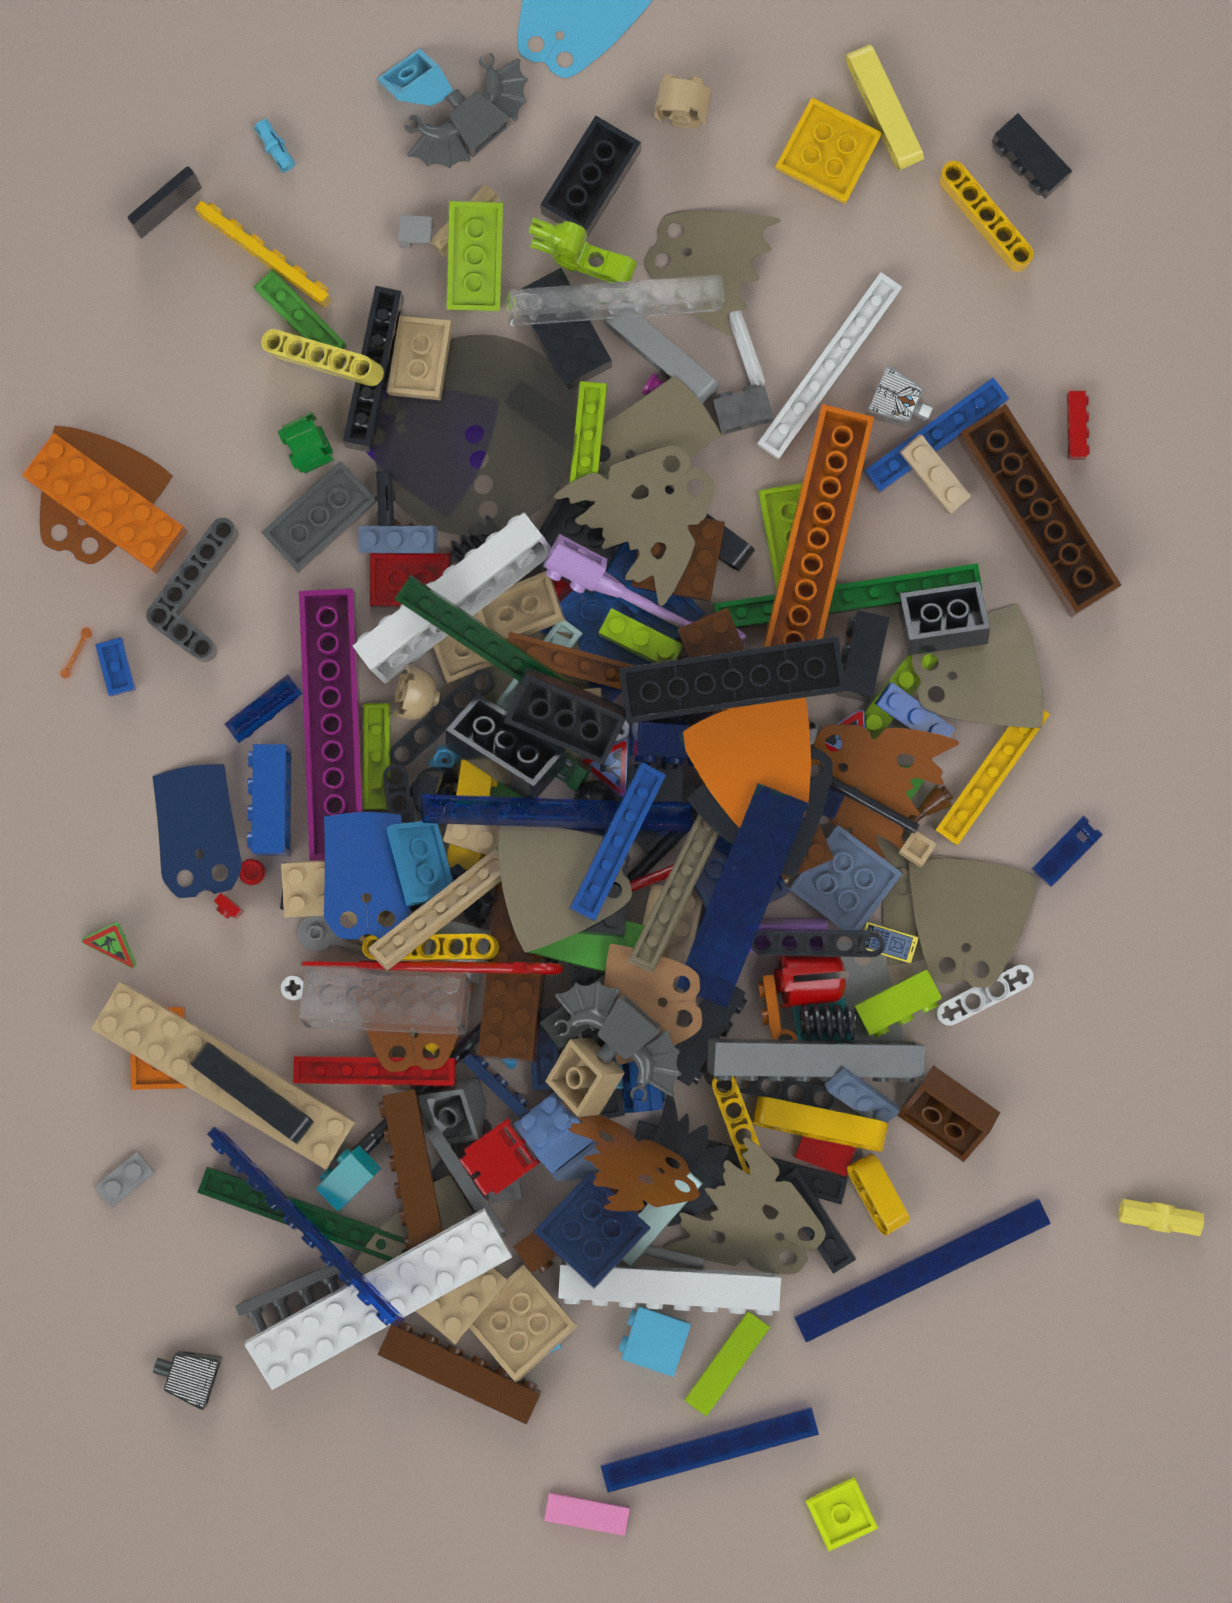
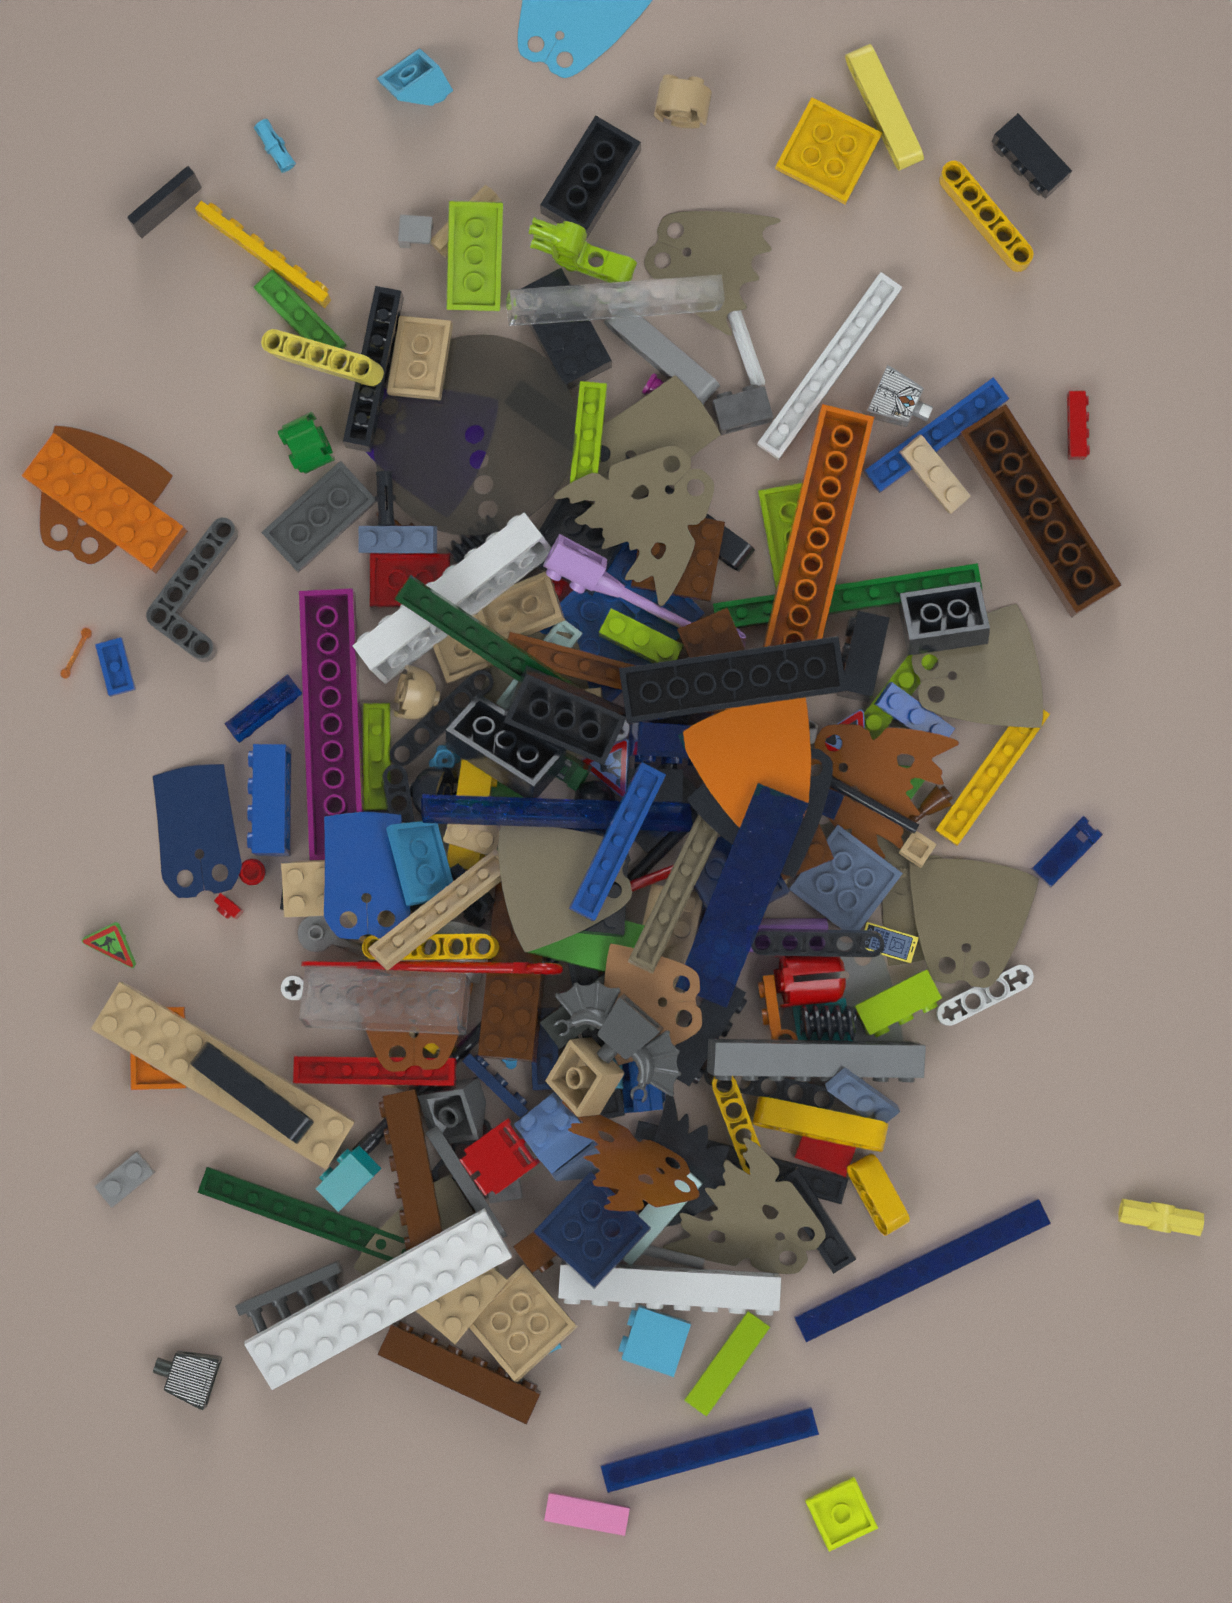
clear blue plate [207,1126,406,1327] -> none
dark grey torso [404,53,528,168] -> none
reddish brown slope [897,1065,1000,1162] -> none

